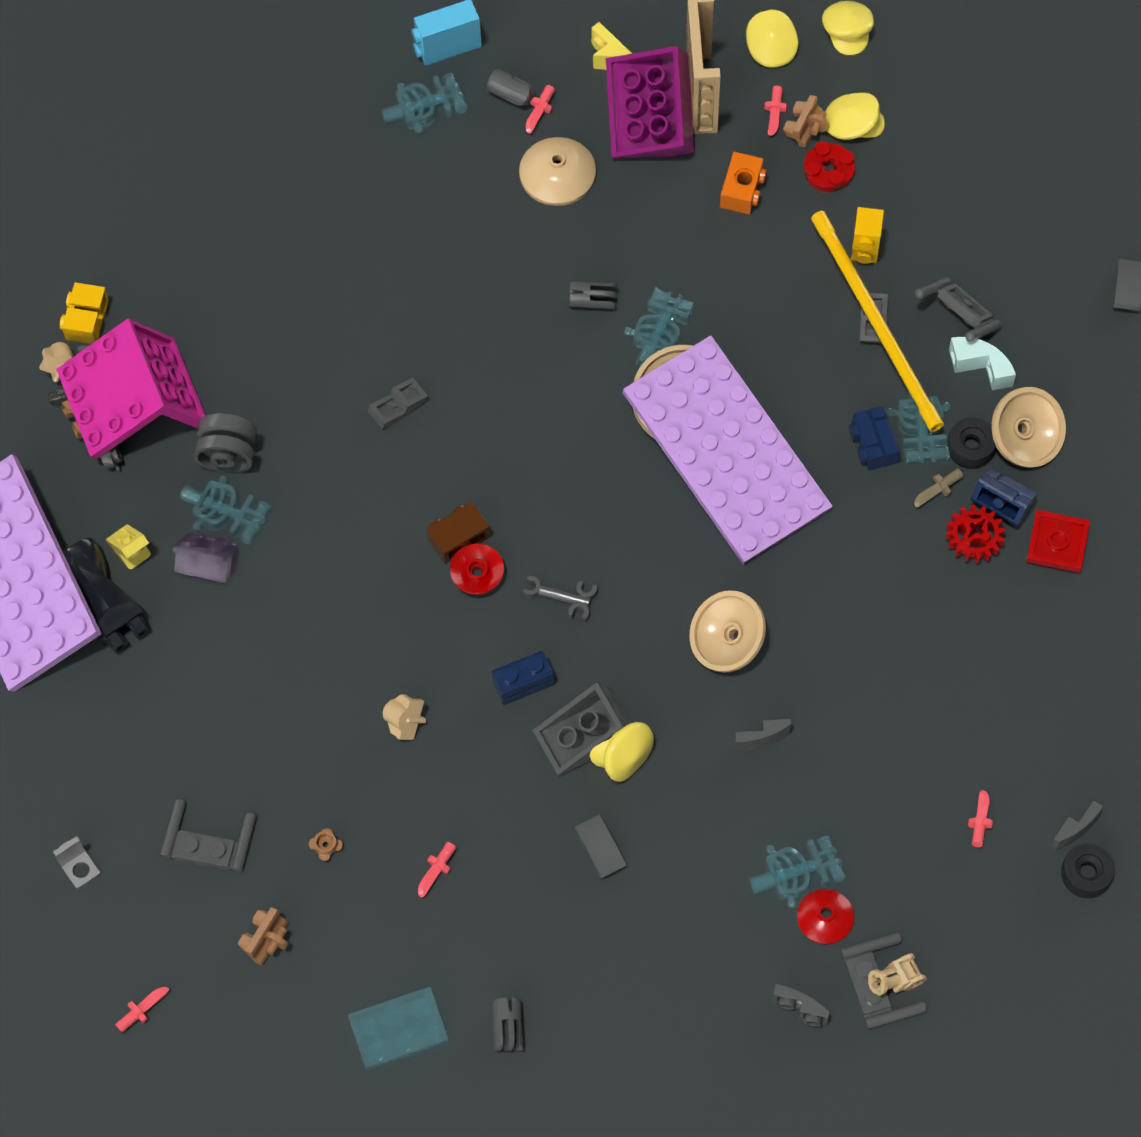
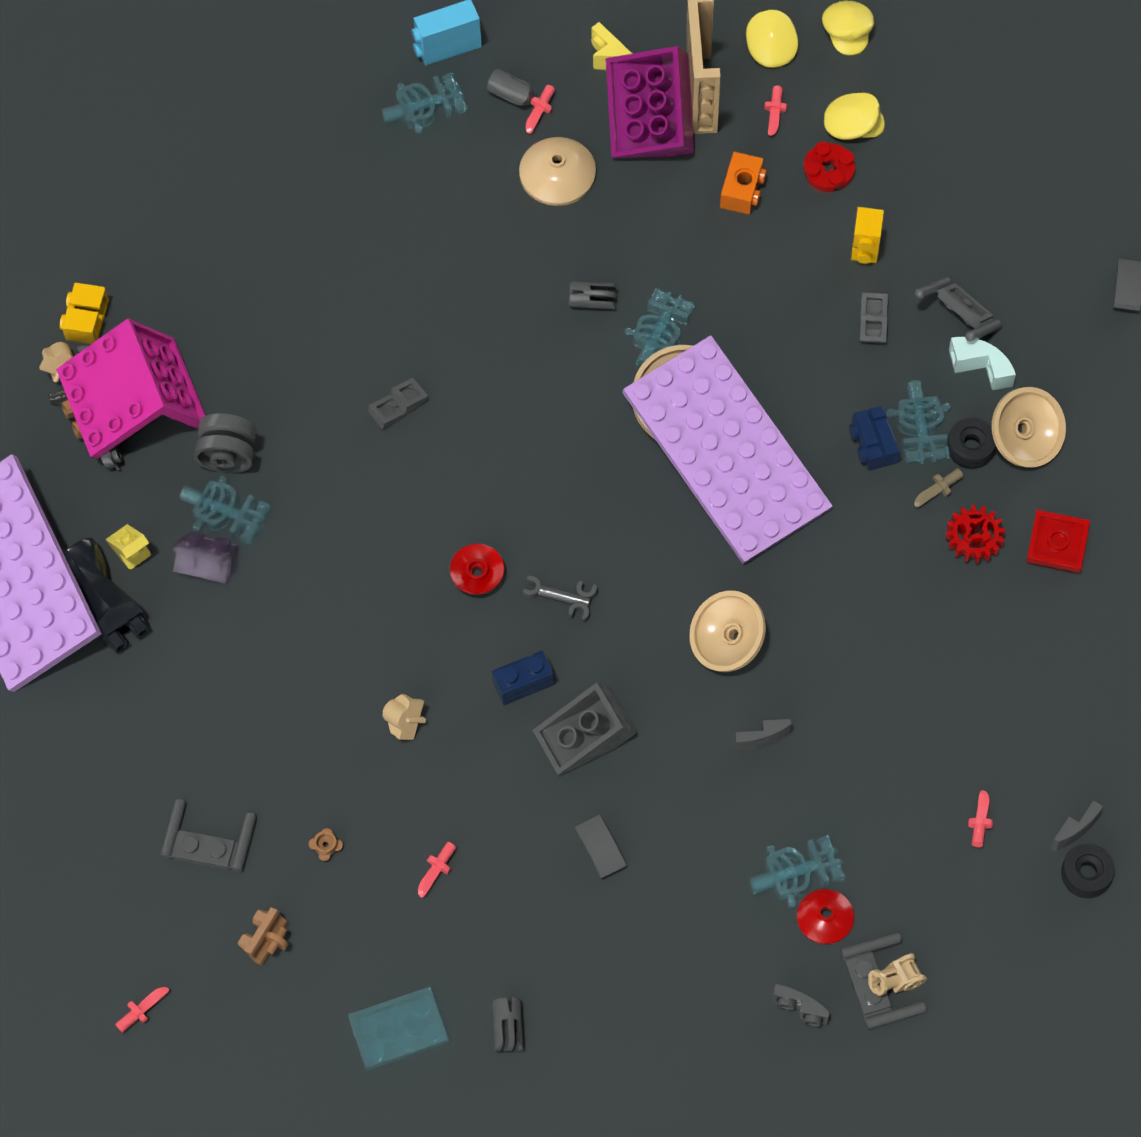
light grey bracket [53,836,101,889] -> none
reddish brown brick [426,502,491,564] -> none
light yellow piece [590,722,654,782] -> none
medium nougat hips [783,95,829,148] -> none
yellow piece [811,211,944,432] -> none
dark blue brick [971,468,1037,526] -> none

